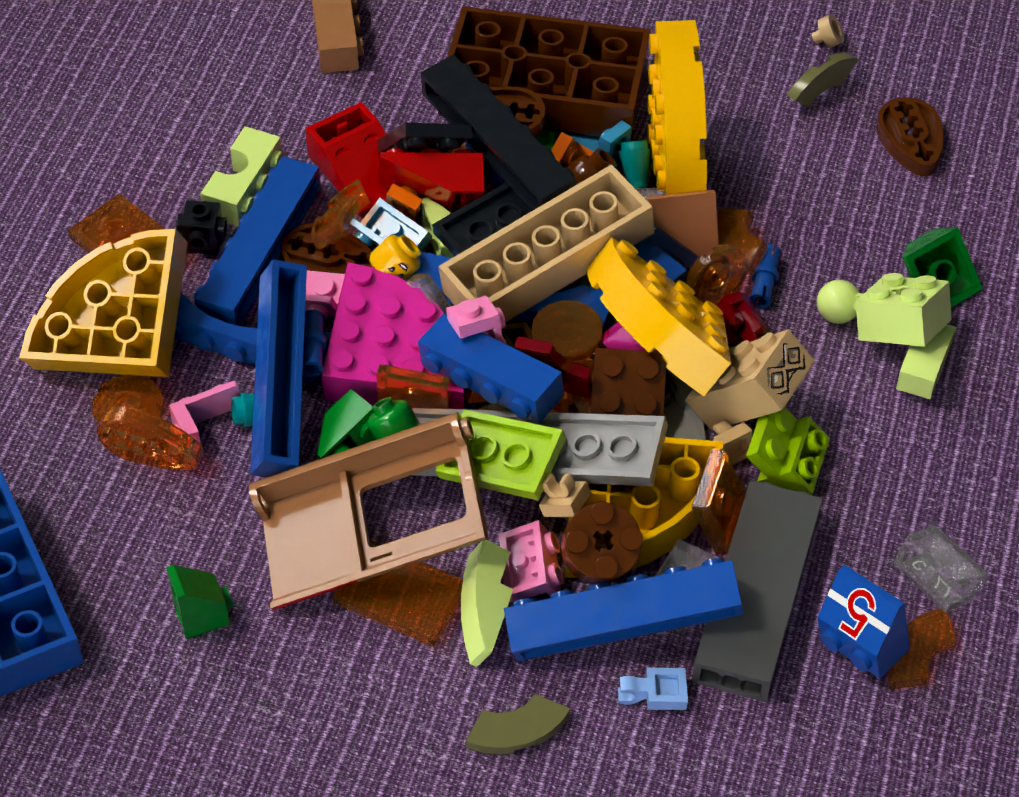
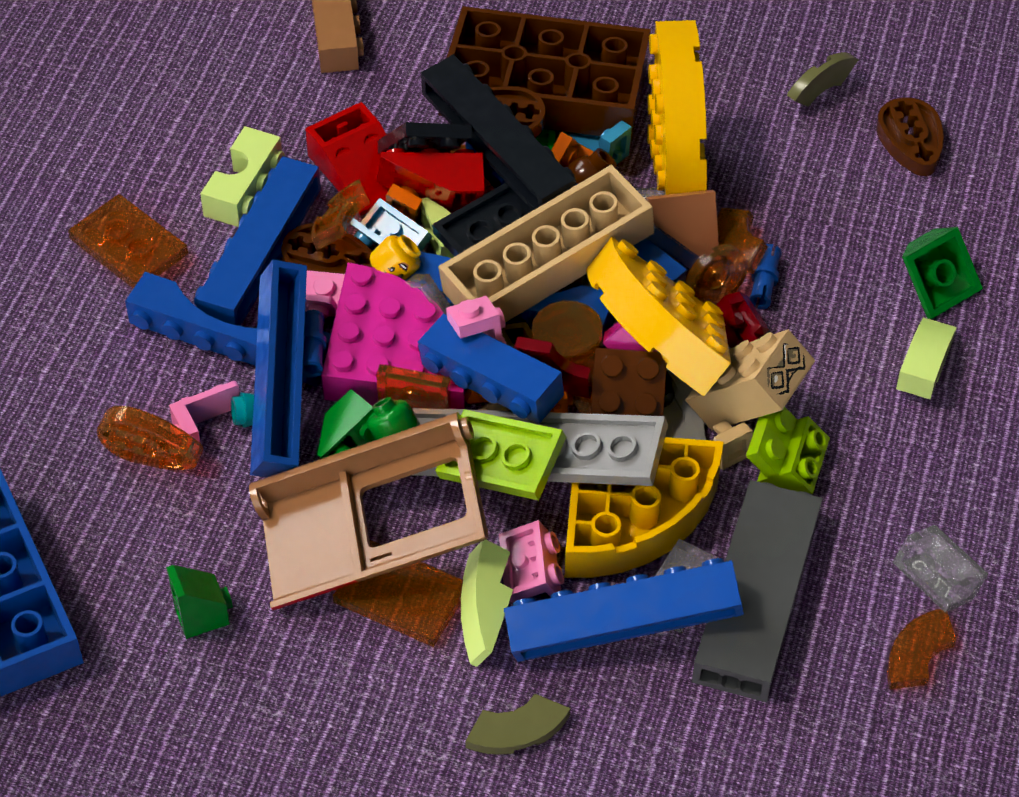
yellow brick [19,229,188,377] -> none
clear orange tile [91,375,164,439] -> none
black brick [176,200,227,255] -> none
tan tile [539,473,591,517] -> none
reddish brown brick [561,501,643,584] -> none
teal cone [618,140,651,188] -> none
light blue plate [618,668,688,710] -> none
clear orange tile [691,449,746,554] -> none
tan tile [812,14,844,48] -> none
yellowish green brick [817,273,952,347] -> none
blue slope [817,565,910,679] -> none

